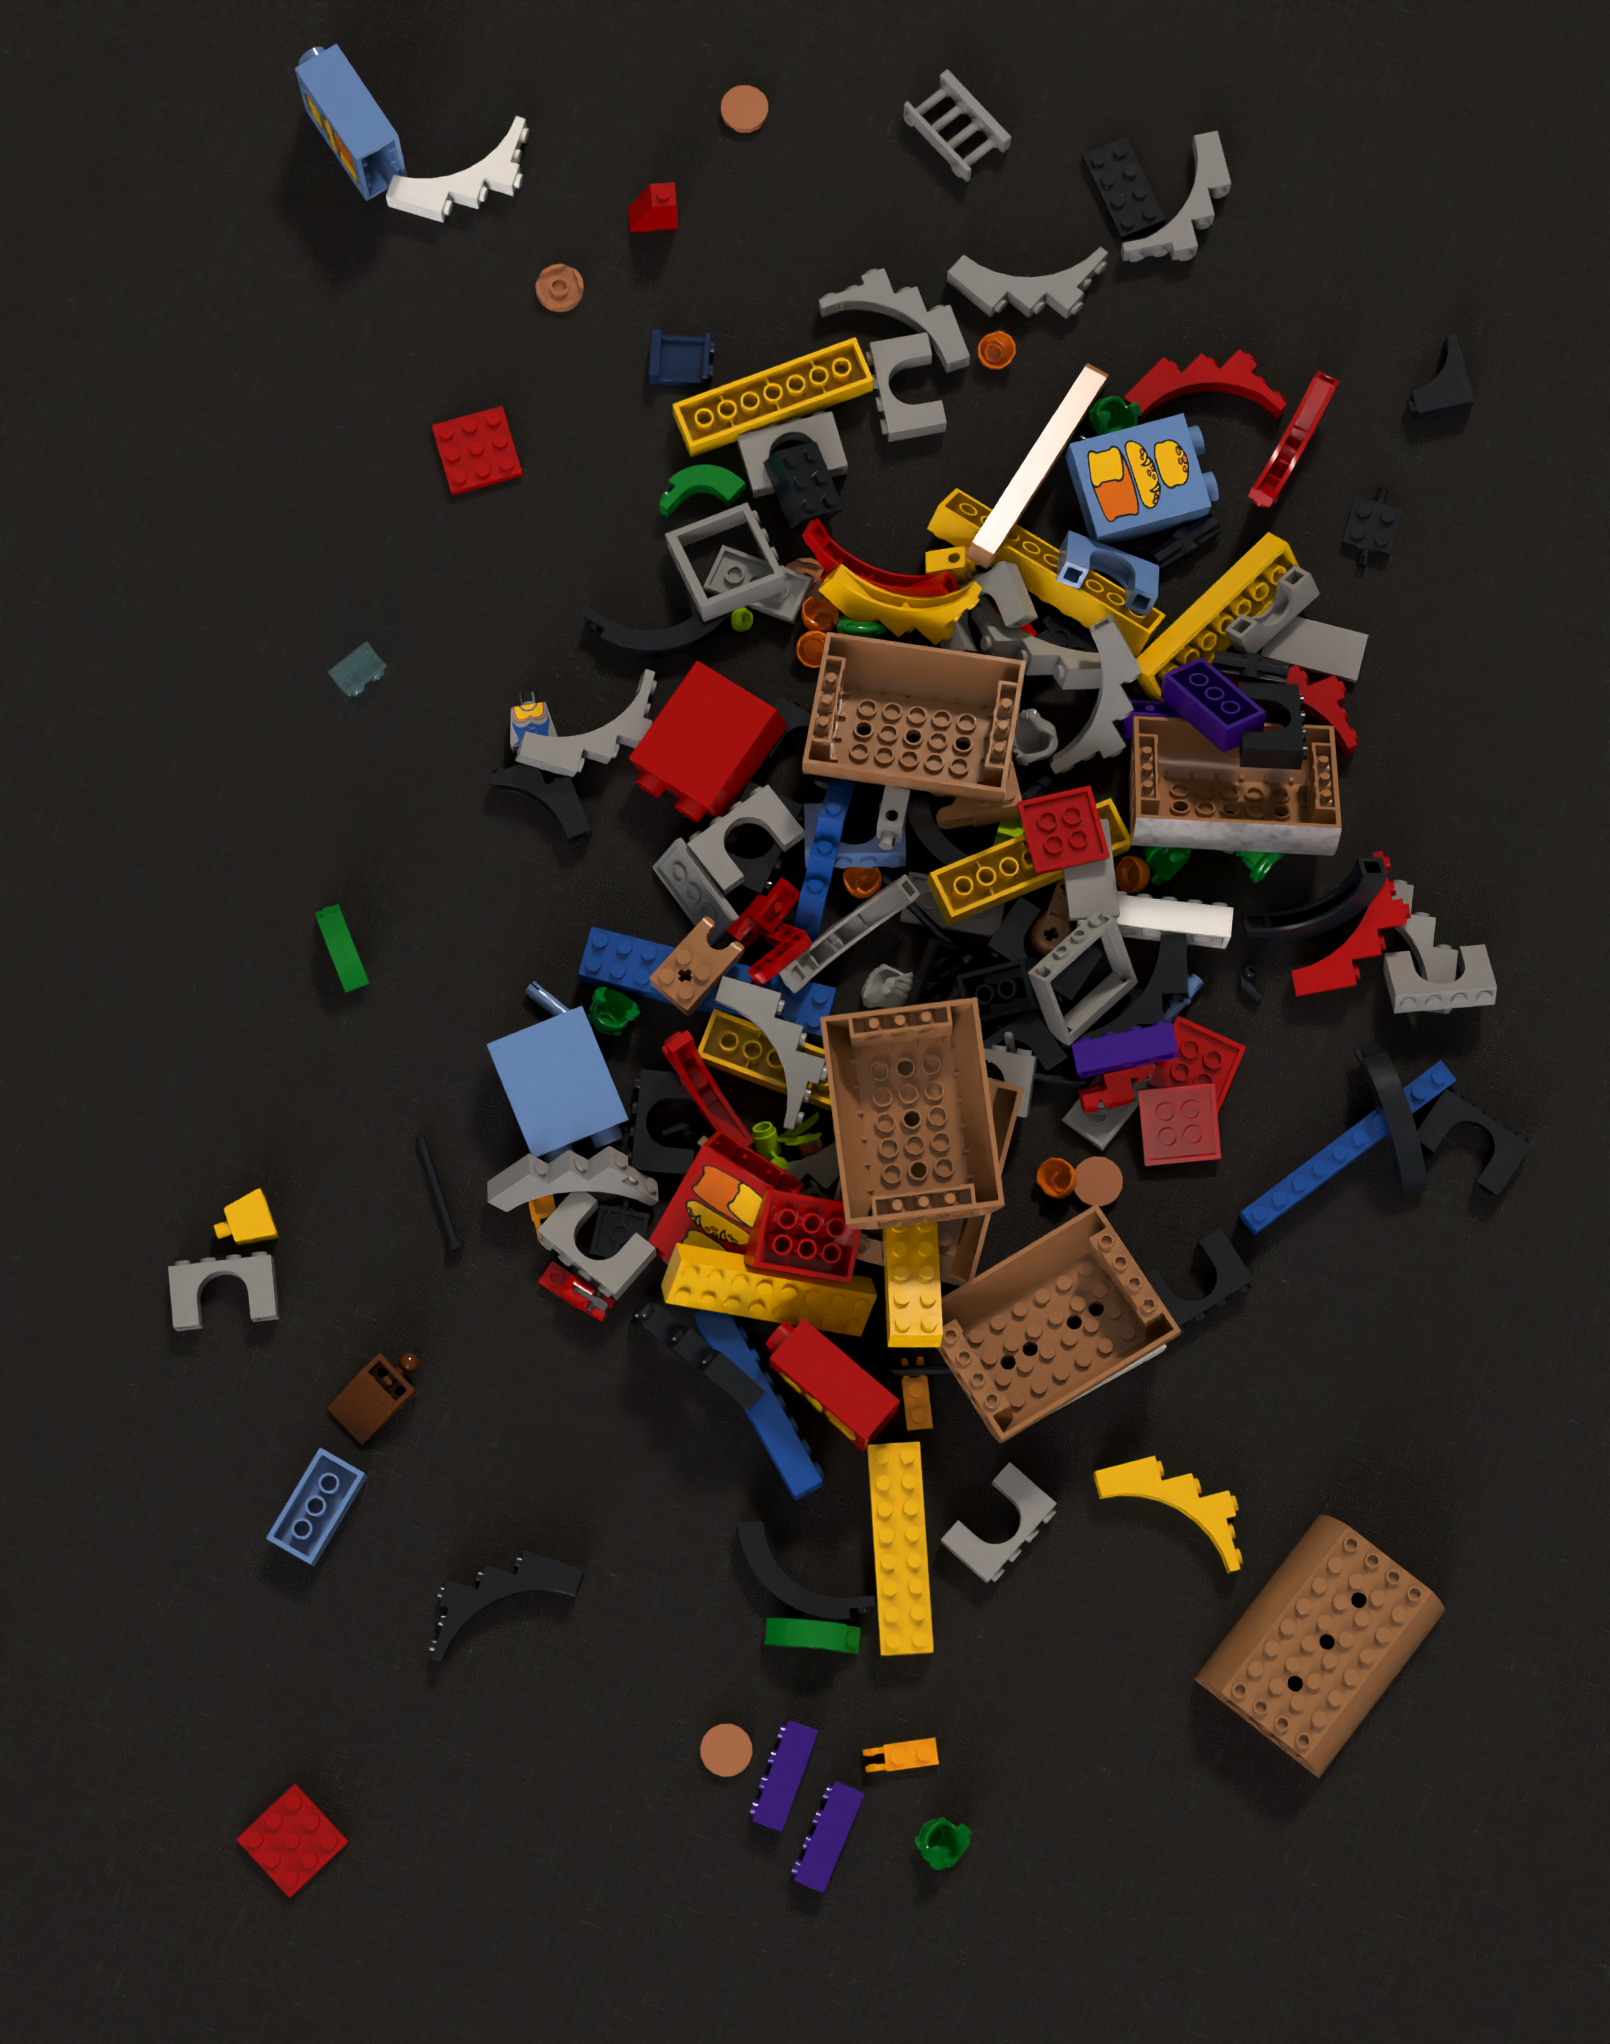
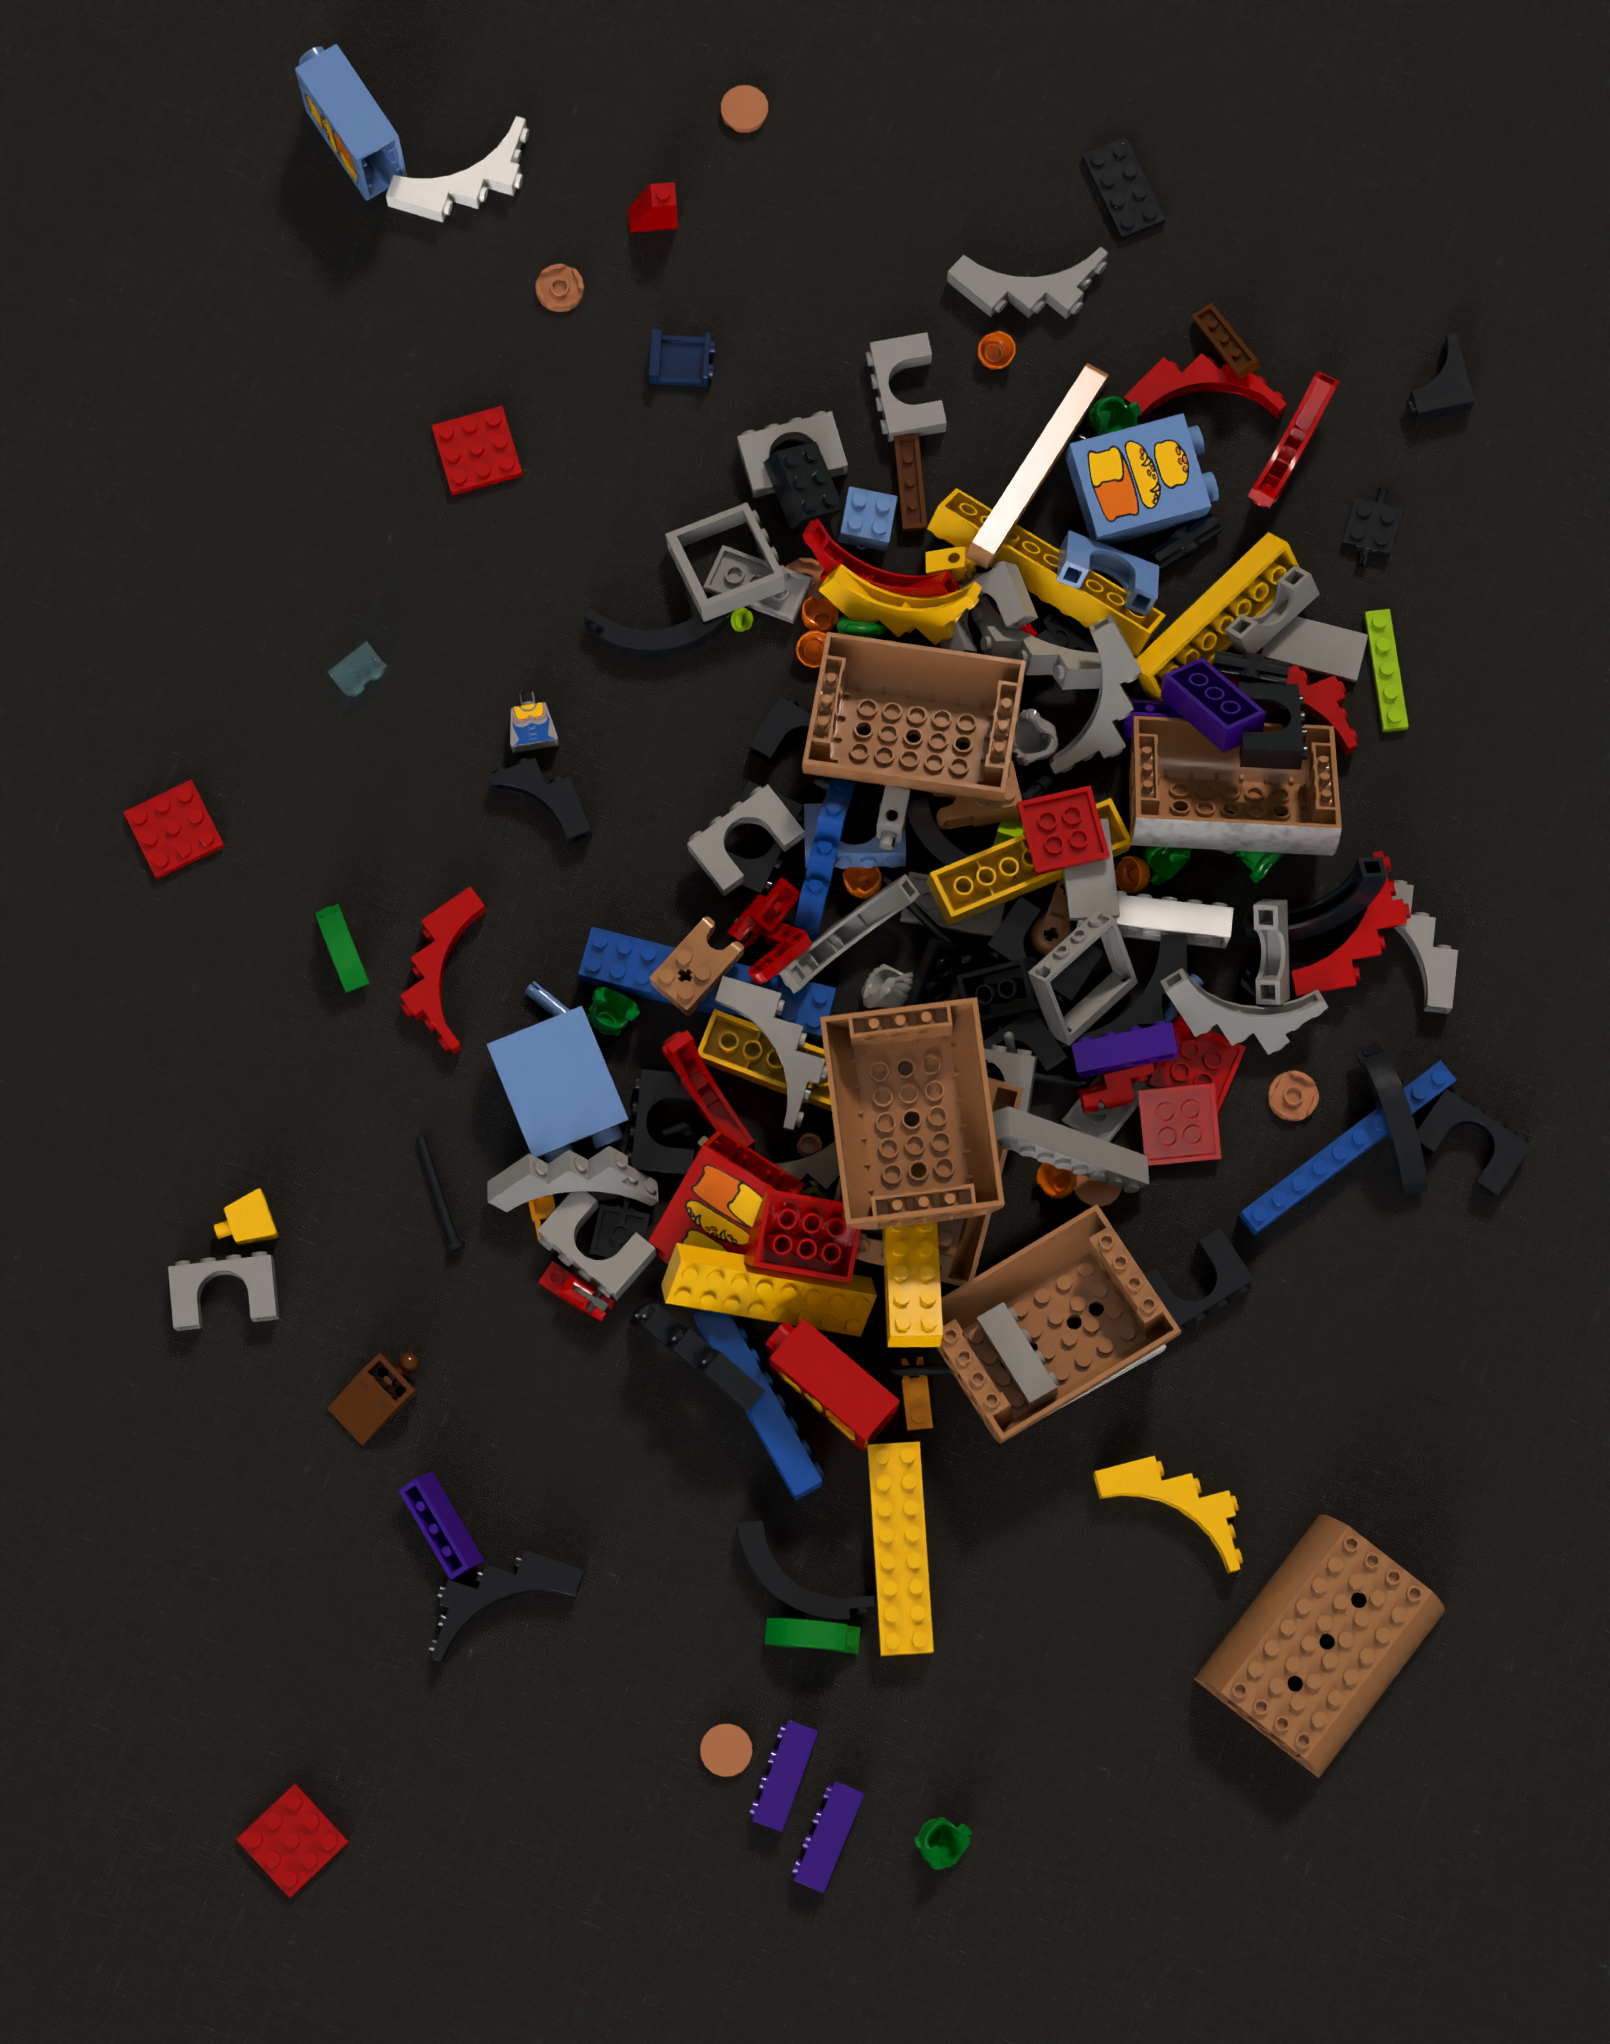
medium blue brick [266,1448,368,1567] -> none
light grey arch [515,669,657,778] -> none
red brick [629,661,788,824] -> none
light grey tile [652,838,739,946] -> none
green arch [659,465,746,518] -> none
yellow brick [672,337,874,458] -> none
lime plant [752,1112,822,1171] -> none
light grey arch [818,268,970,373] -> none
light orange hinge [863,1738,939,1773] -> none
light grey fence [903,69,1011,182] -> none
light grey arch [940,1462,1057,1583] -> none
light grey arch [1121,131,1231,262] -> none
light grey arch [1383,944,1497,1013] -> none
none -> red plate [124,779,225,879]
none -> dark purple brick [398,1471,485,1580]
none -> red arch [400,886,487,1054]
none -> medium blue brick [837,486,897,552]
none -> reddish brown plate [894,434,927,532]
none -> light grey brick [977,1302,1059,1410]
none -> light grey brick [992,1106,1149,1193]
none -> light grey arch [1160,968,1329,1055]
none -> reddish brown plate [1191,303,1261,379]
none -> light grey arch [1253,899,1290,1005]
none -> nougat tile [1267,1070,1319,1122]
none -> lime plate [1364,609,1409,732]

